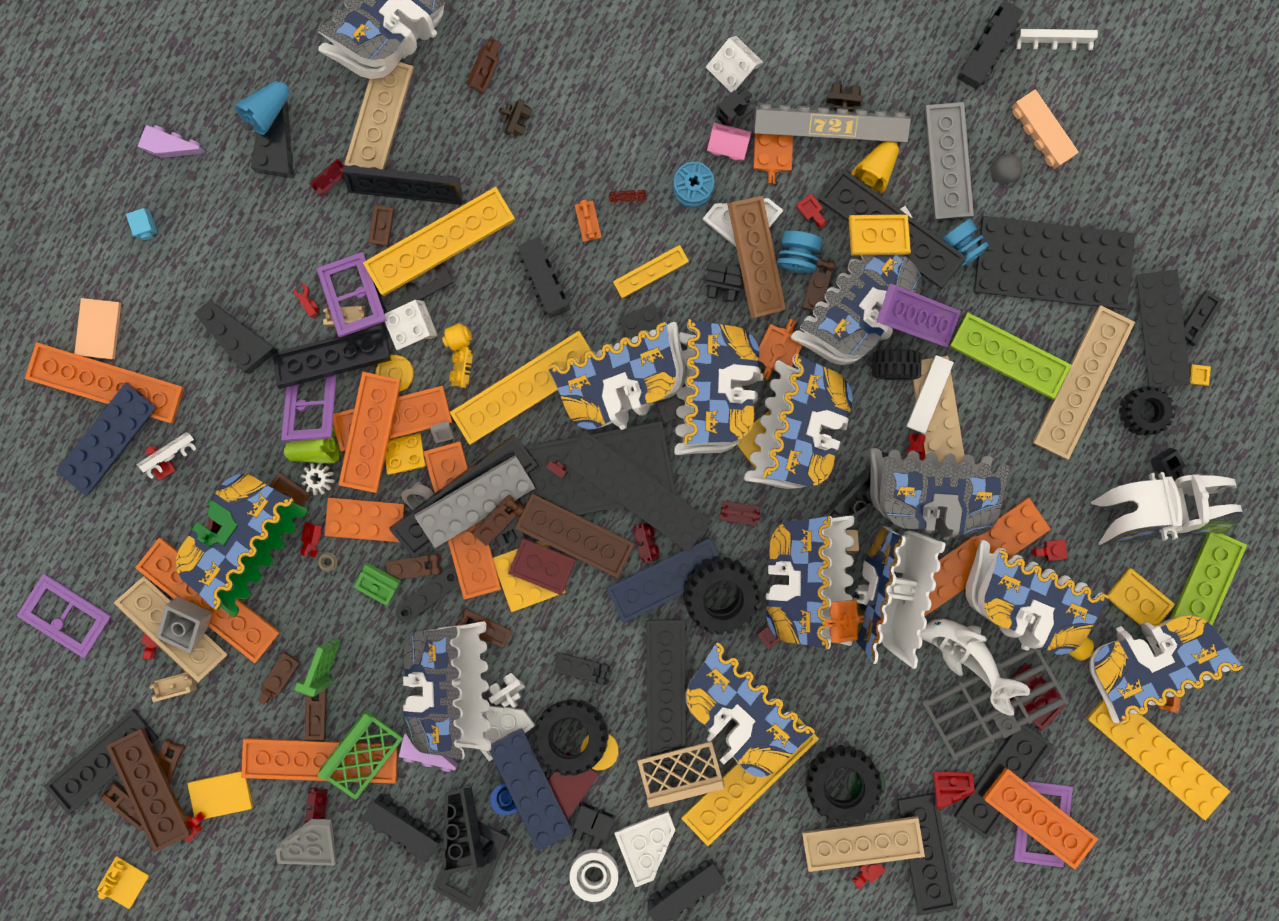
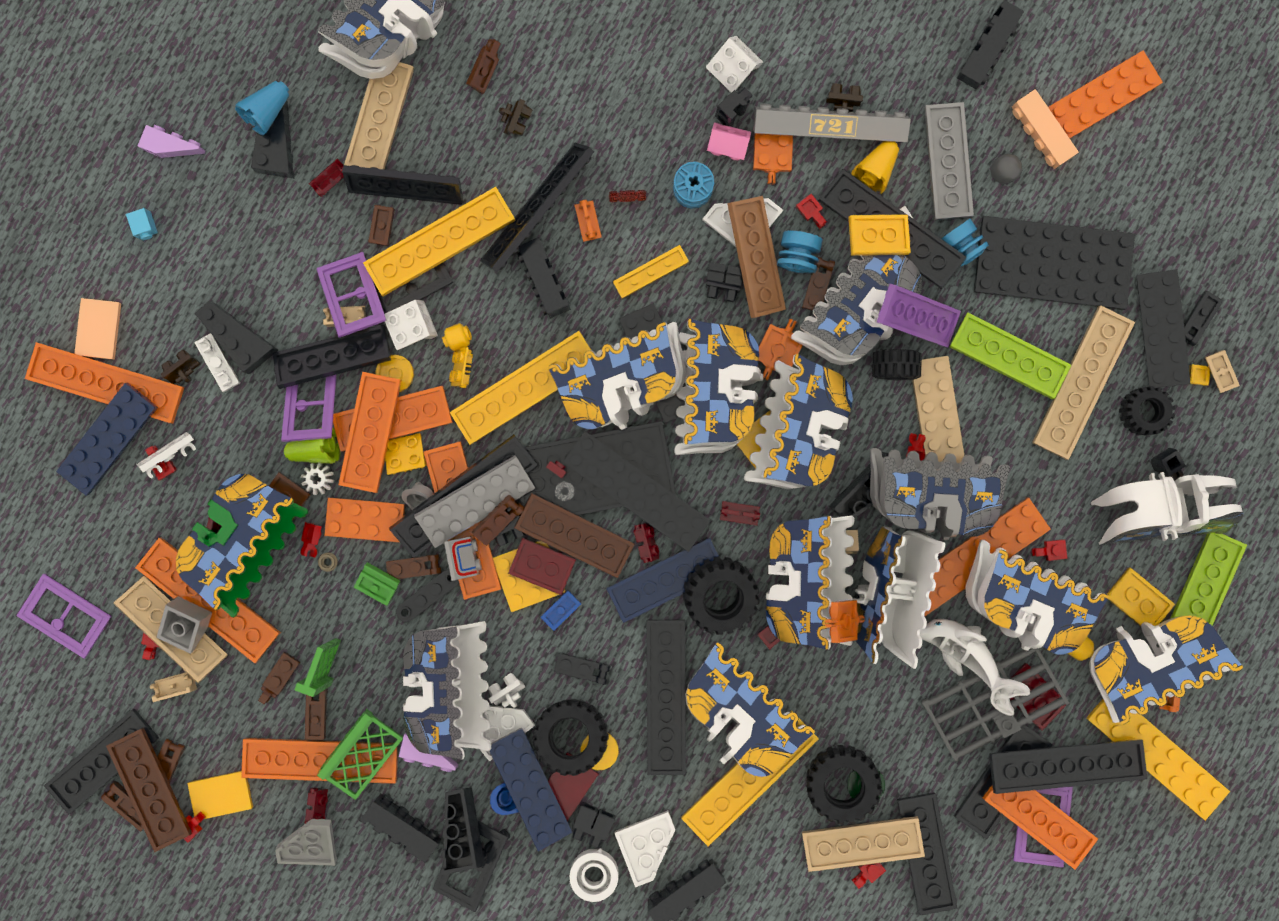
yellow hinge [96,856,150,909] -> none
red plate [293,284,320,319] -> none
light grey tile [430,421,454,443] -> none
reddish brown plate [456,608,512,649] -> none
tan fence [637,741,725,808] -> none
white tile [906,355,954,434] -> none
red wing [932,772,975,810] -> none
white hinge [1016,29,1098,50] -> none
none -> dark brown hips [161,350,200,384]
none -> white plate [194,333,241,392]
none -> light grey slope [444,536,482,581]
none -> black plate [480,143,594,272]
none -> blue plate [541,590,582,631]
none -> clear plate [555,482,575,501]
none -> black plate [989,739,1147,794]
none -> orange plate [1048,50,1163,139]
none -> tan hinge [1205,350,1240,393]

